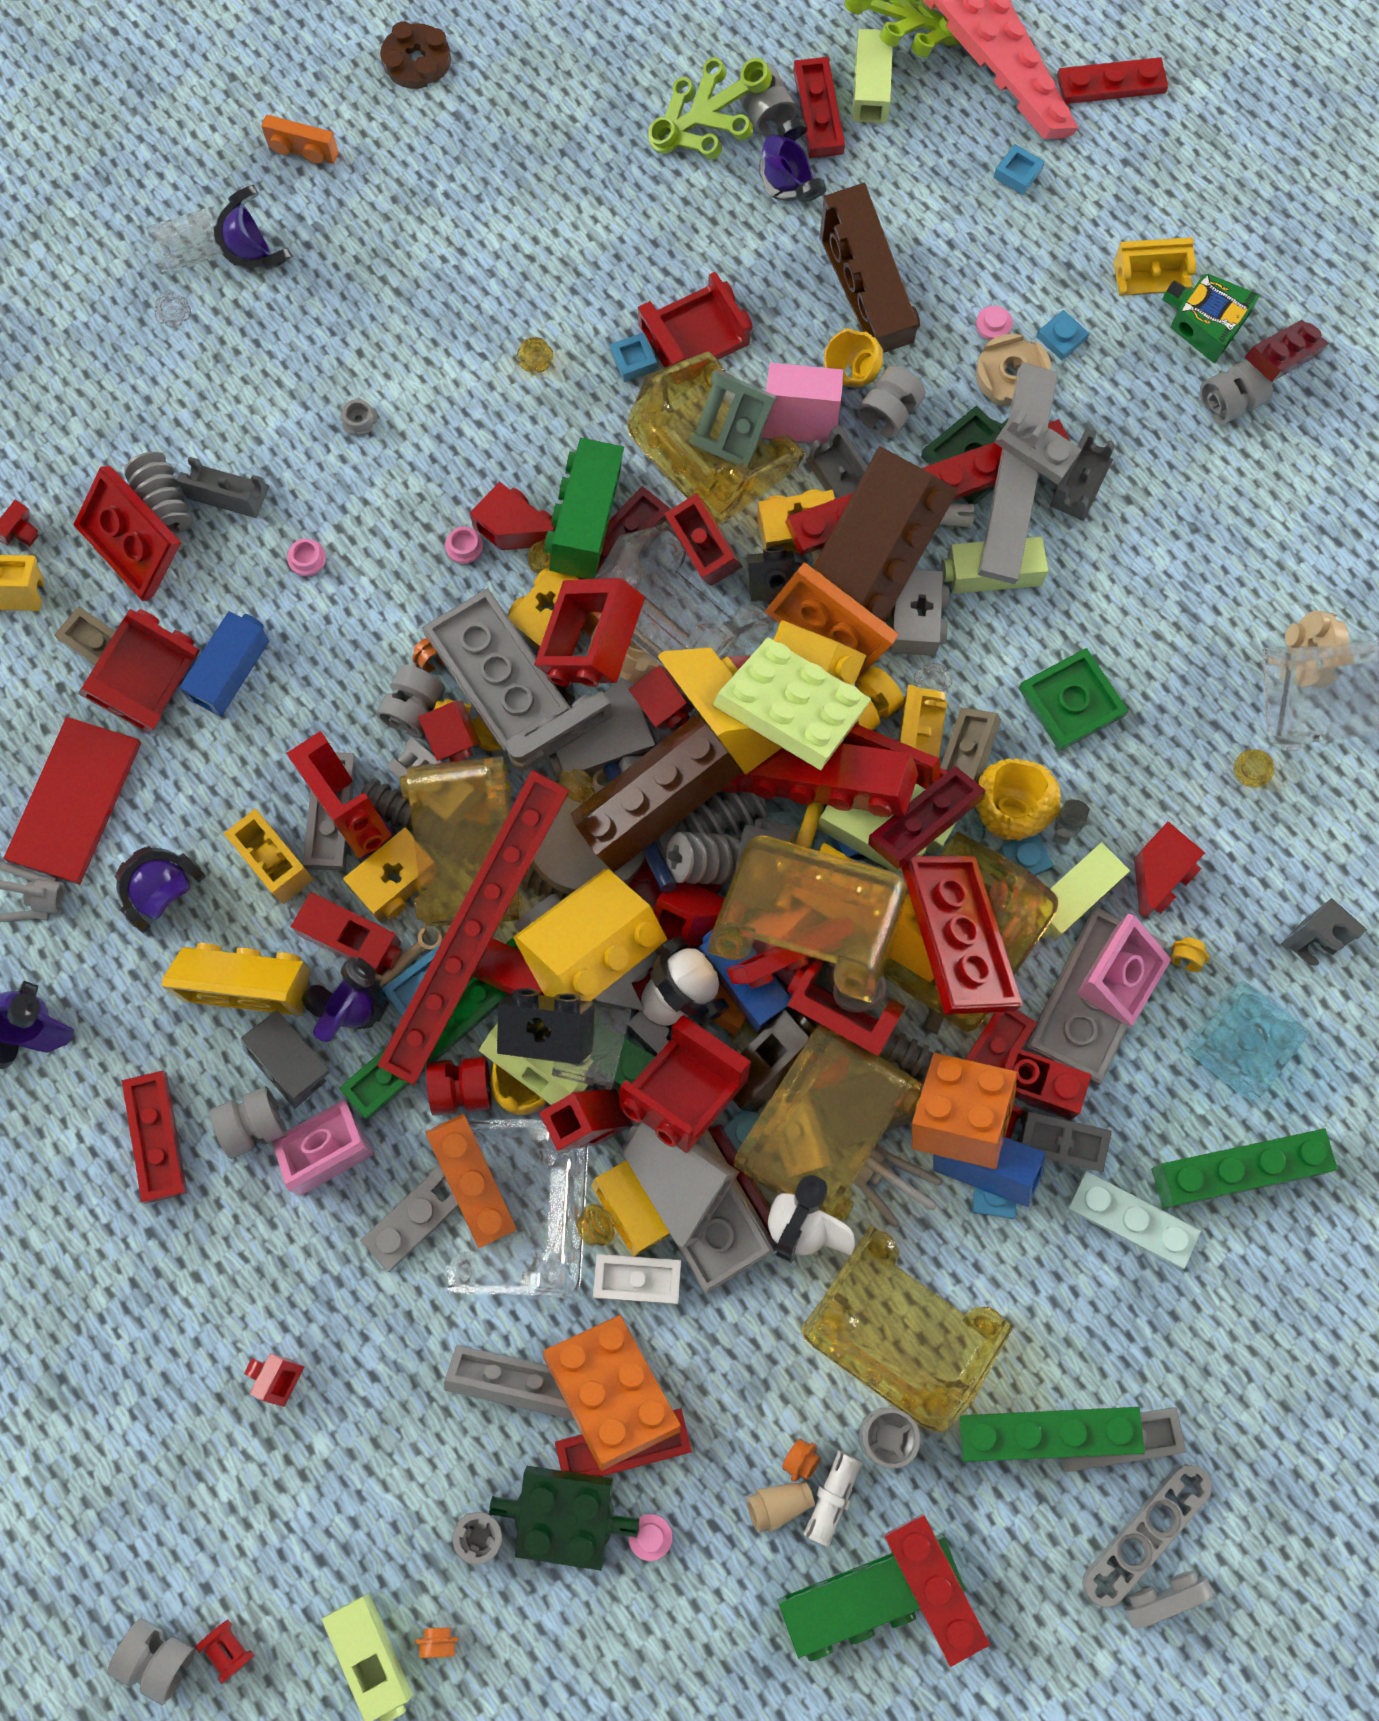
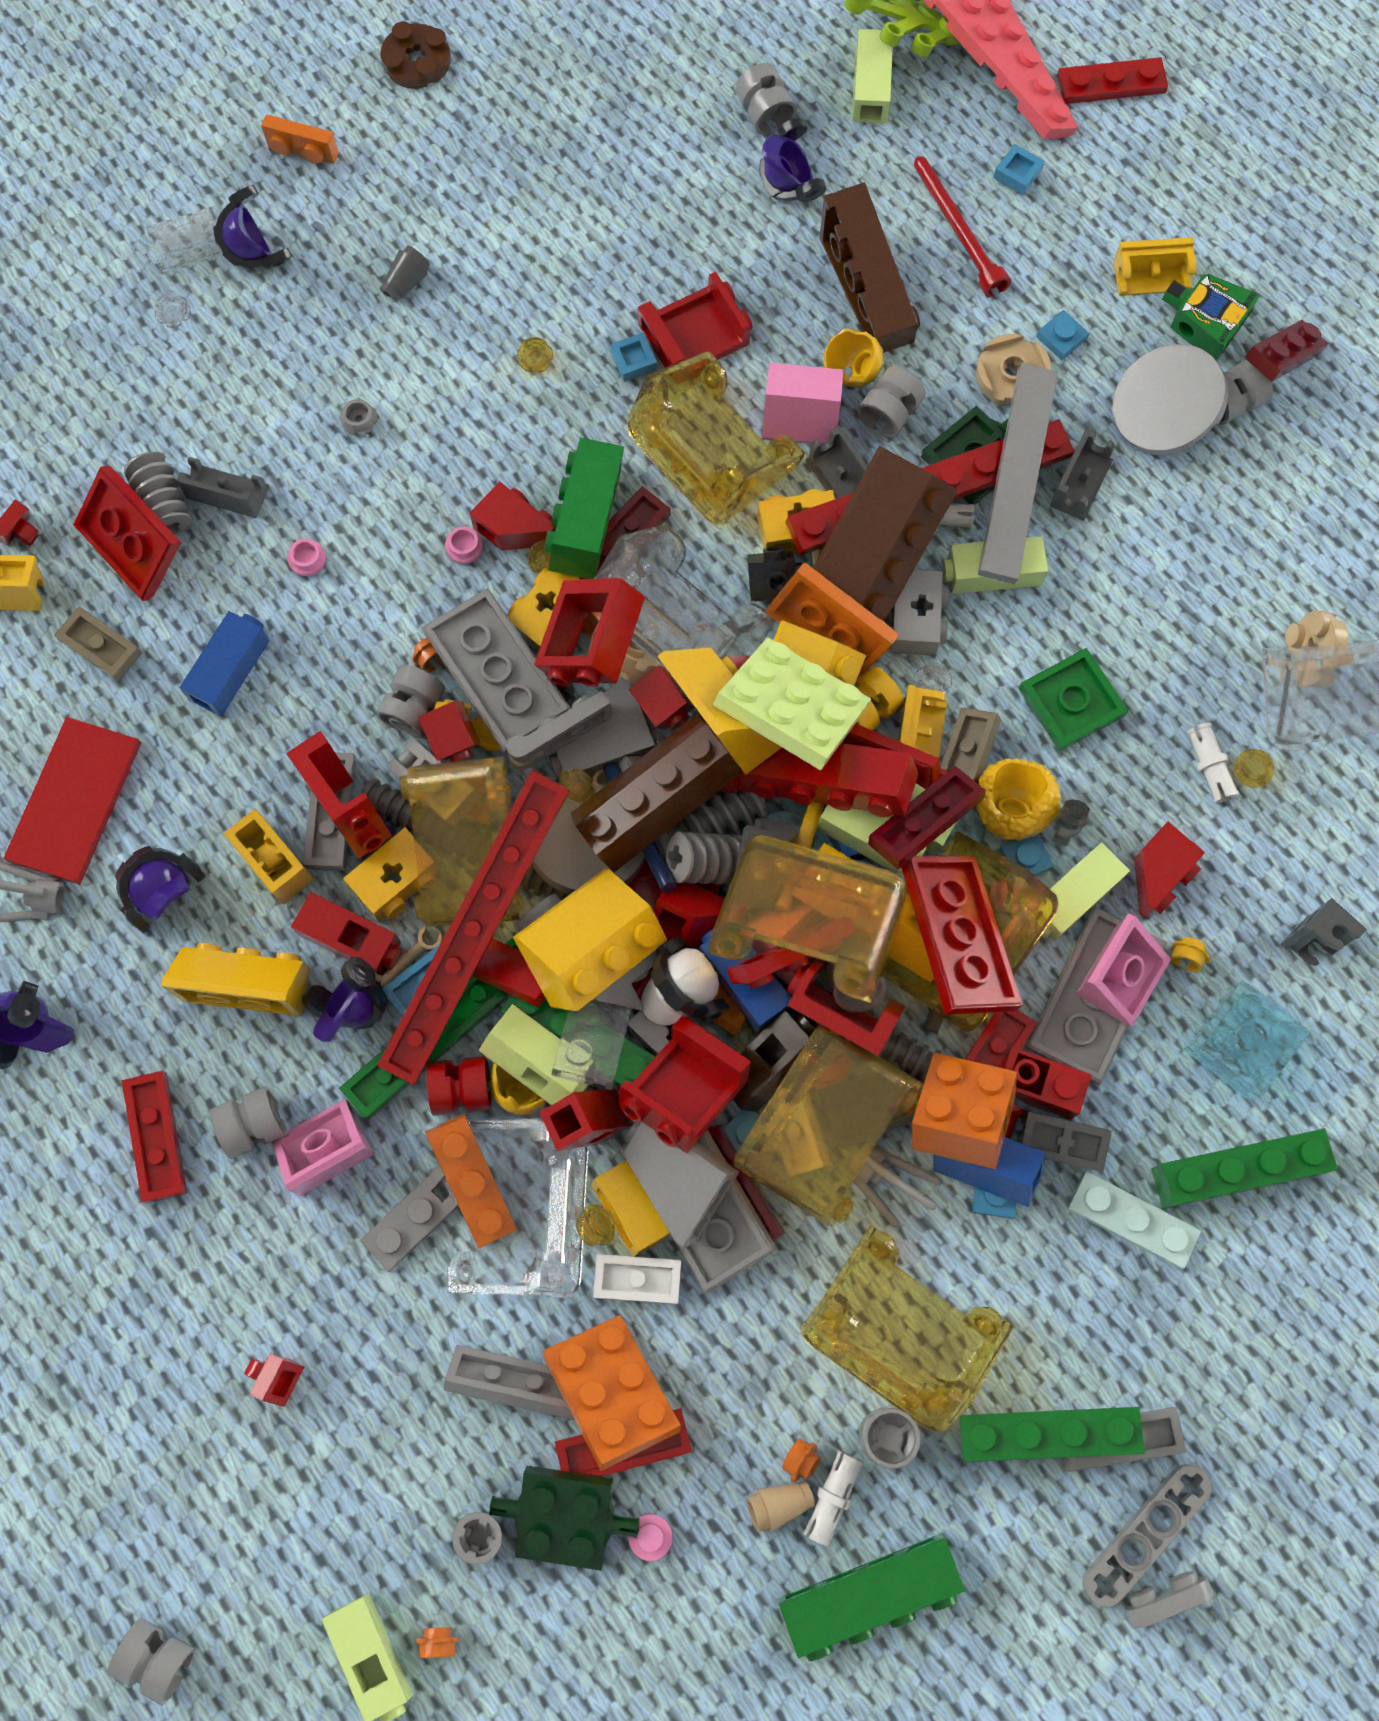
red panel [78,609,200,734] -> none
red bush [195,1619,255,1685] -> none
dark grey hinge [240,1010,330,1109] -> none
black brick [497,988,595,1065] -> none
lime plant [648,57,772,160] -> none
red brick [664,493,743,586] -> none
sand green plate [688,369,777,469] -> none
cap [768,1175,855,1263] -> none
red plate [793,57,845,158] -> none
red plate [883,1514,990,1667] -> none
bright pink plate [976,306,1013,340] -> none
light grey plate [994,410,1082,485] -> none
none -> dark grey cone [379,245,430,303]
none -> red piece [914,156,1011,298]
none -> light grey tile [1113,344,1228,455]
none -> white pin [1187,722,1240,804]

